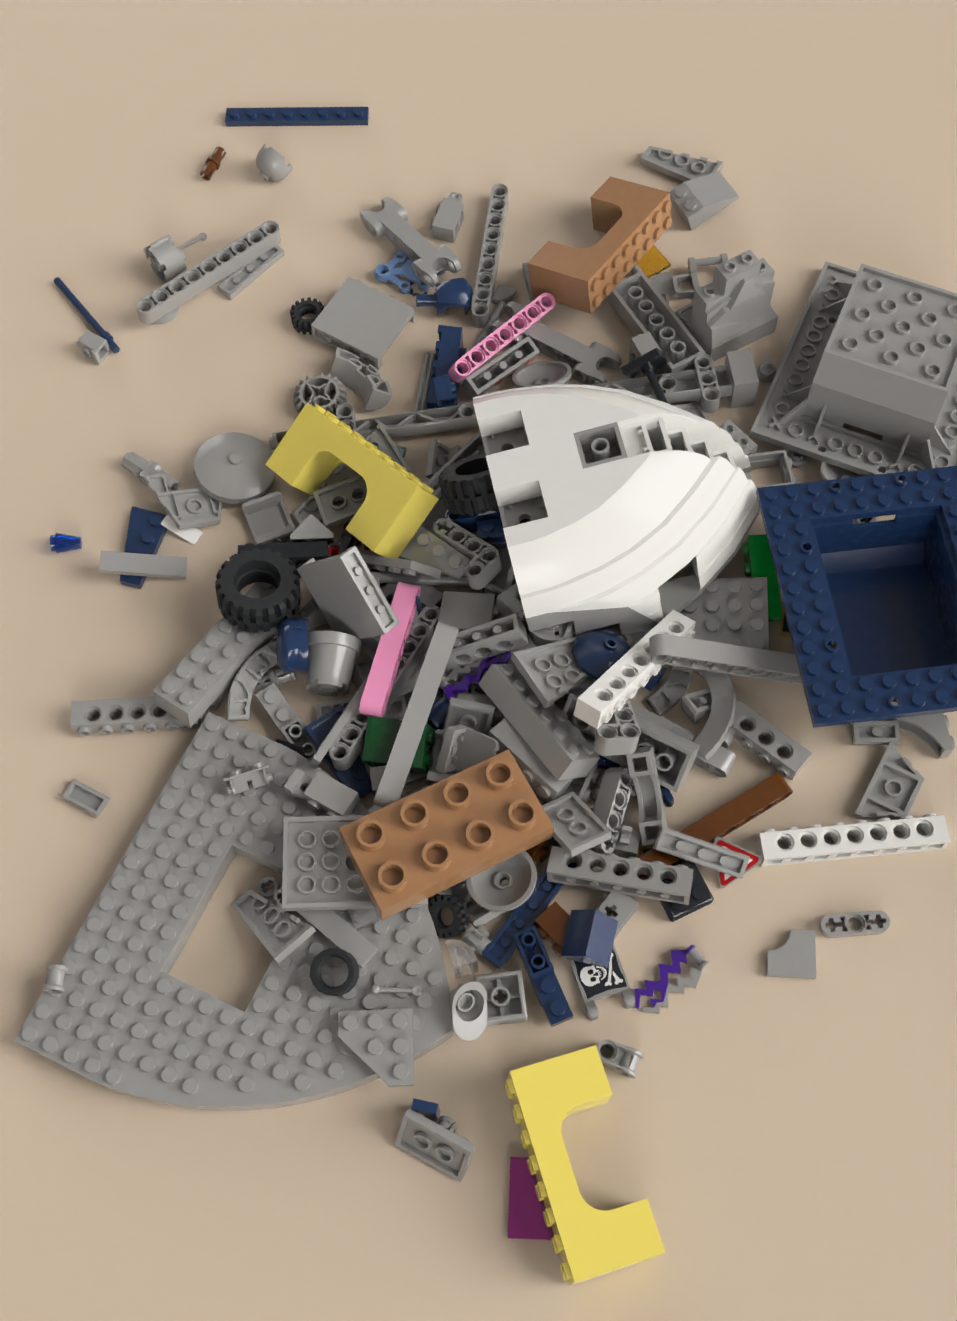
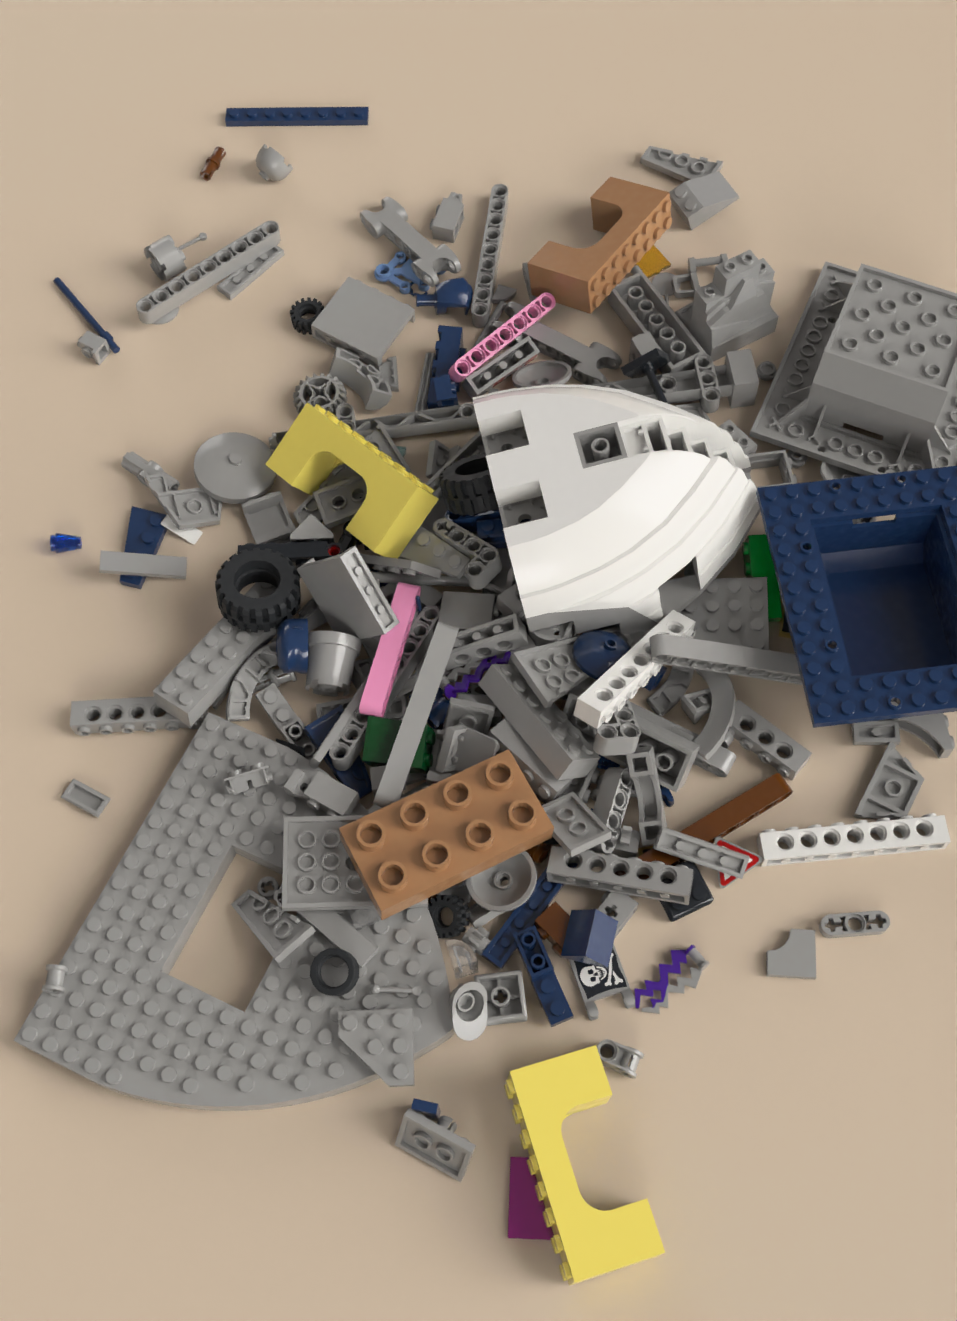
none -> light grey tile [378,356,399,392]

